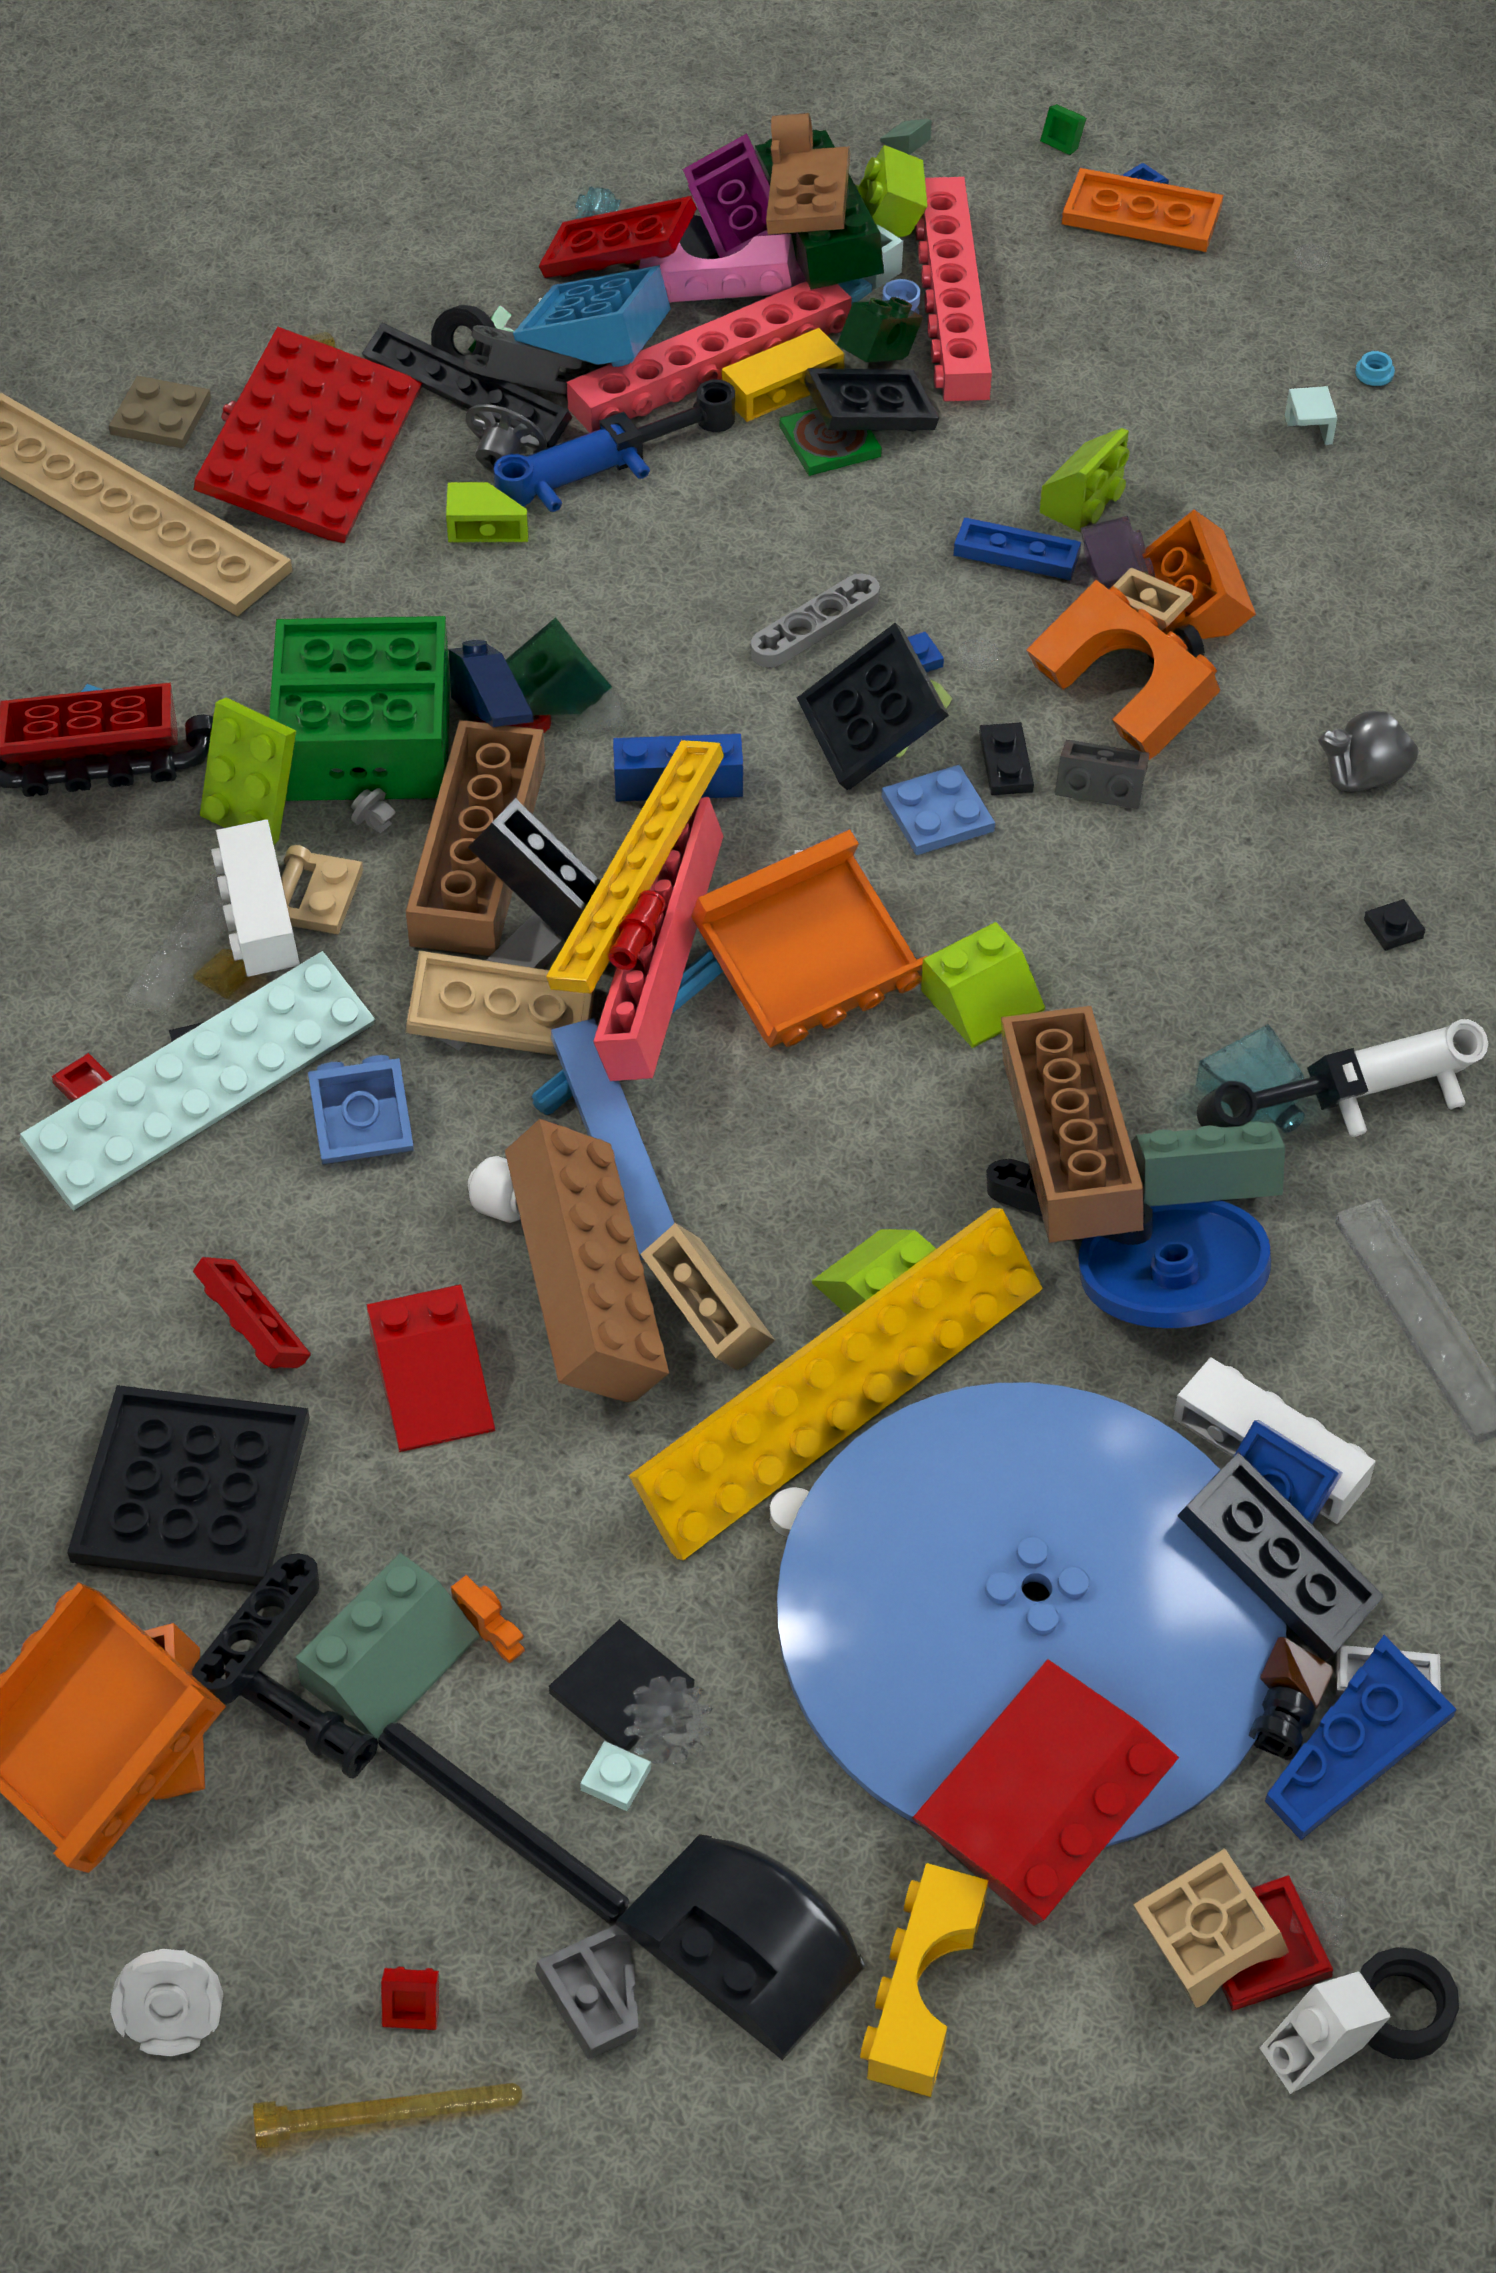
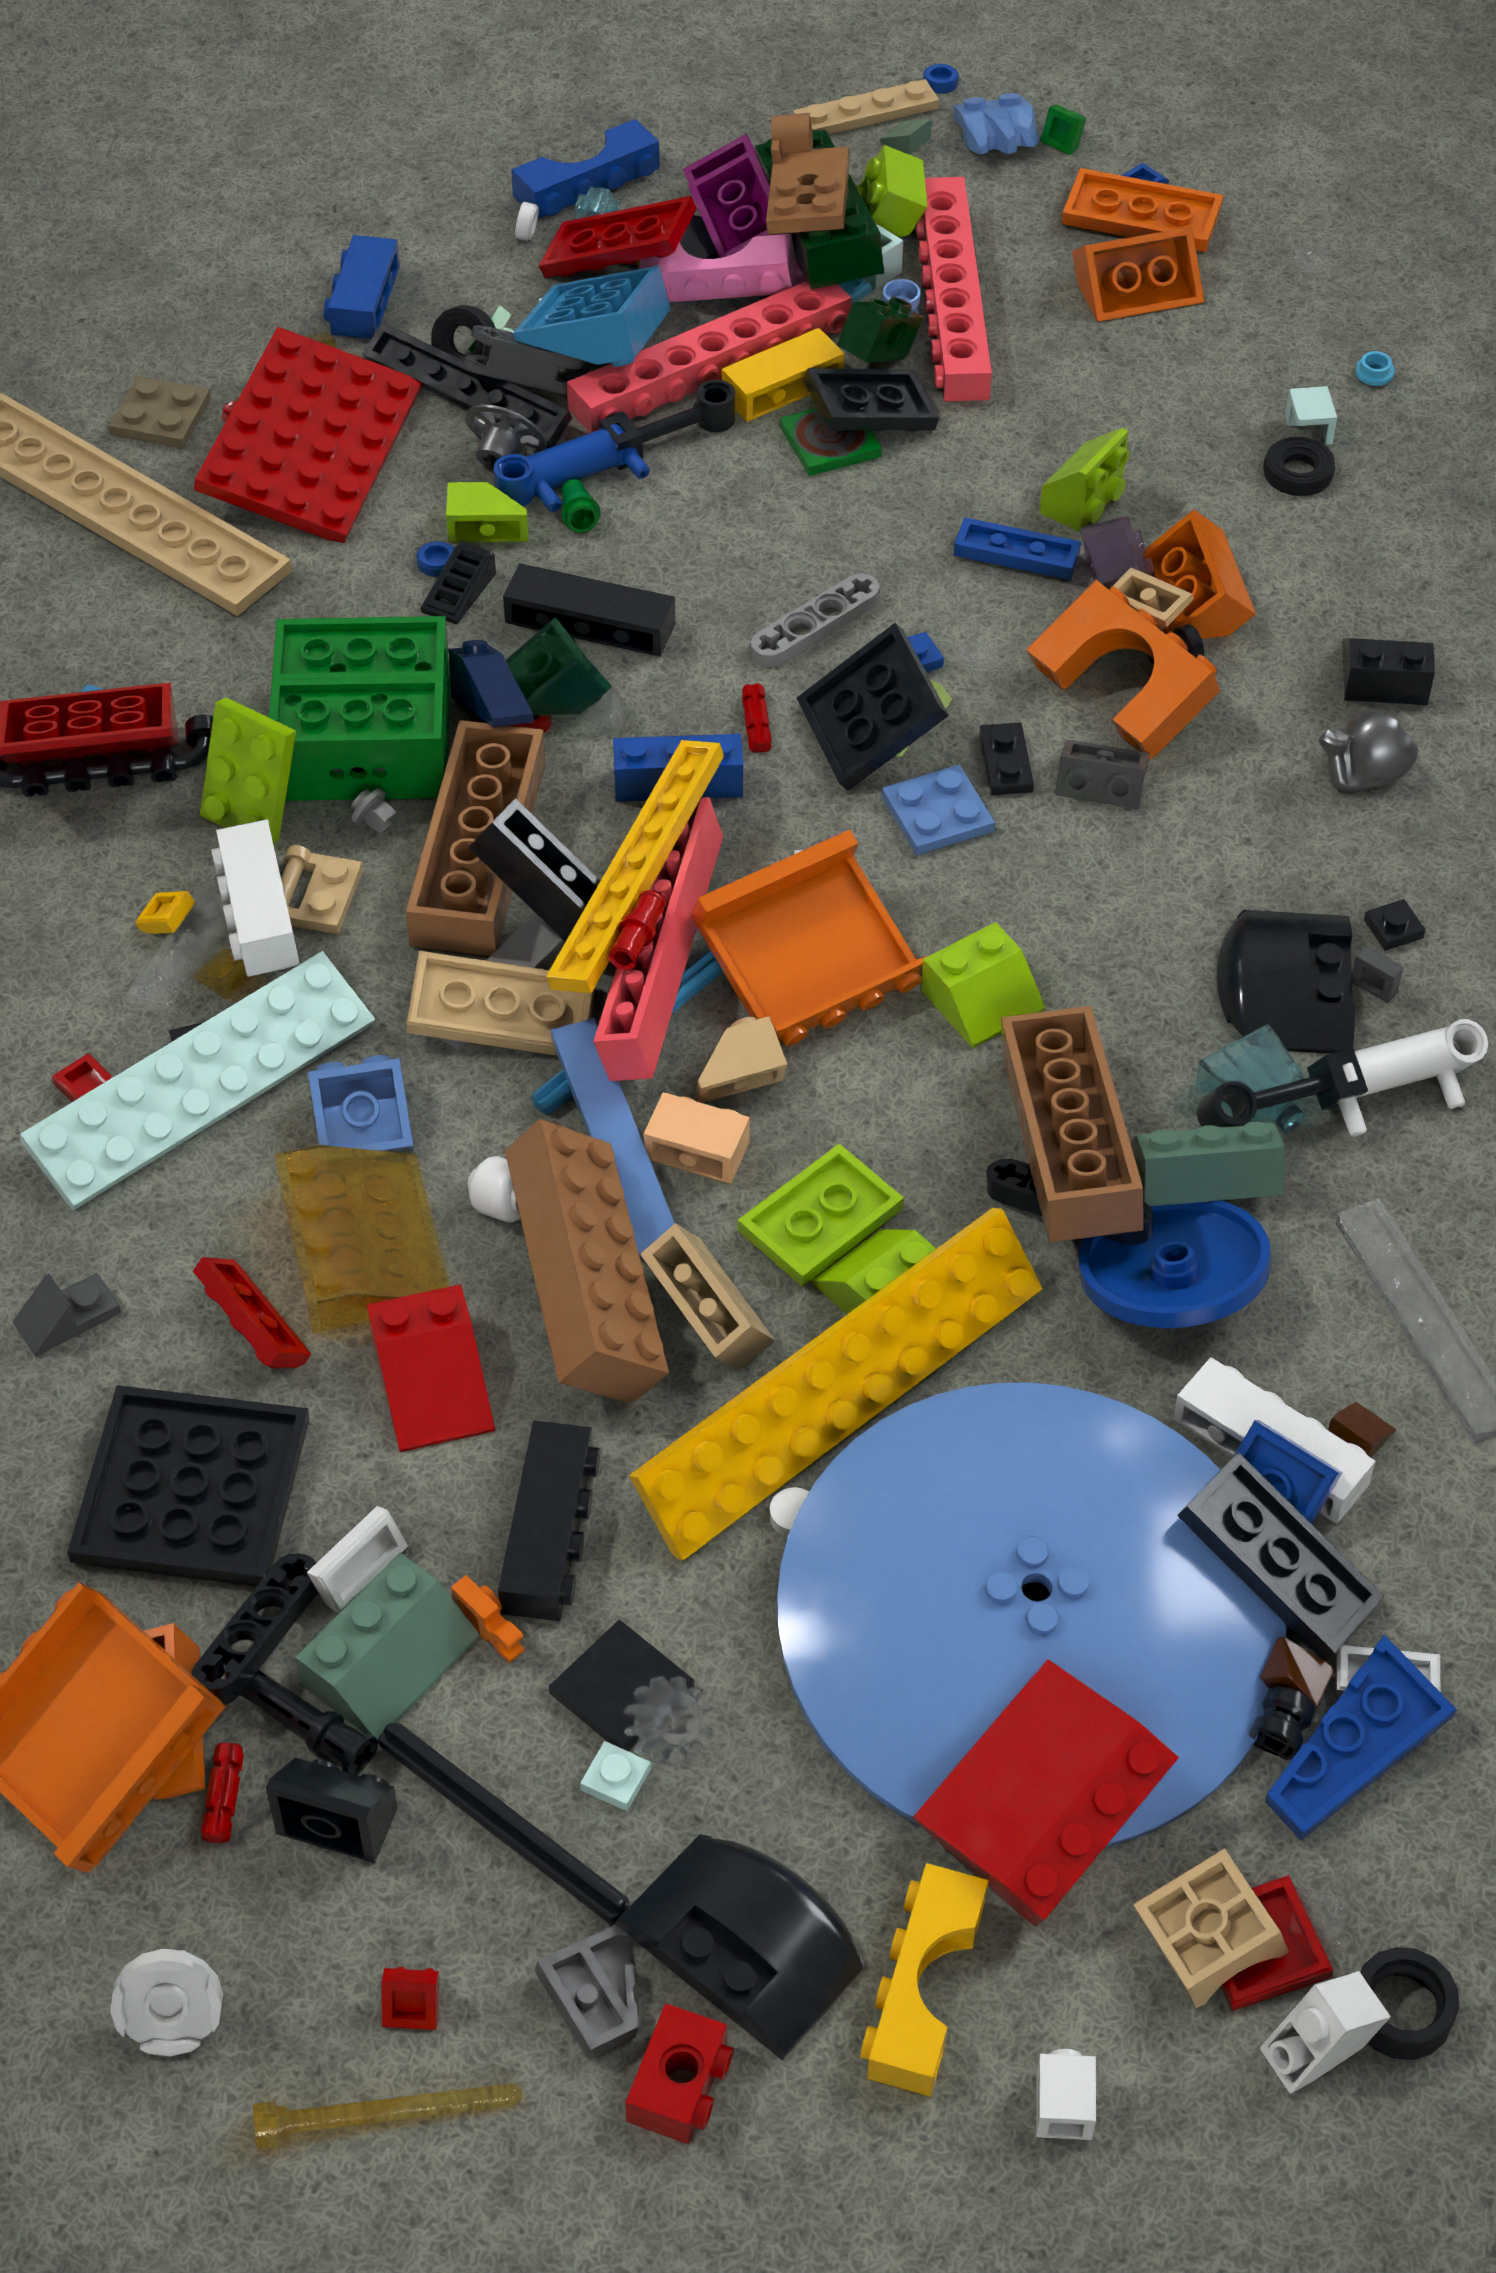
none -> dark grey slope [13,1273,121,1357]
none -> yellow tile [135,891,196,934]
none -> red axle [200,1742,244,1843]
none -> black slope [266,1757,398,1863]
none -> clear yellow slope [274,1145,449,1334]
none -> white tile [307,1506,408,1613]
none -> blue brick [324,235,400,339]
none -> blue tile [416,541,455,577]
none -> black slope [421,541,496,625]
none -> black brick [498,1420,601,1621]
none -> black brick [503,563,676,657]
none -> blue arch [511,119,660,219]
none -> white tile [515,202,539,241]
none -> green cone [561,479,601,533]
none -> red brick [625,2003,734,2144]
none -> light nougat brick [643,1092,750,1184]
none -> tan slope [694,1016,787,1103]
none -> lime plate [737,1143,904,1287]
none -> red axle [742,683,772,753]
none -> tan plate [793,79,939,135]
none -> blue tile [923,64,959,94]
none -> medium blue plate [953,93,1040,154]
none -> white brick [1036,2049,1096,2140]
none -> orange slope [1072,226,1205,322]
none -> black slope [1217,910,1355,1053]
none -> black tyre [1263,437,1335,496]
none -> reddish brown slope [1328,1402,1396,1458]
none -> black slope [1342,638,1435,705]
none -> dark grey plate [1352,946,1404,1003]

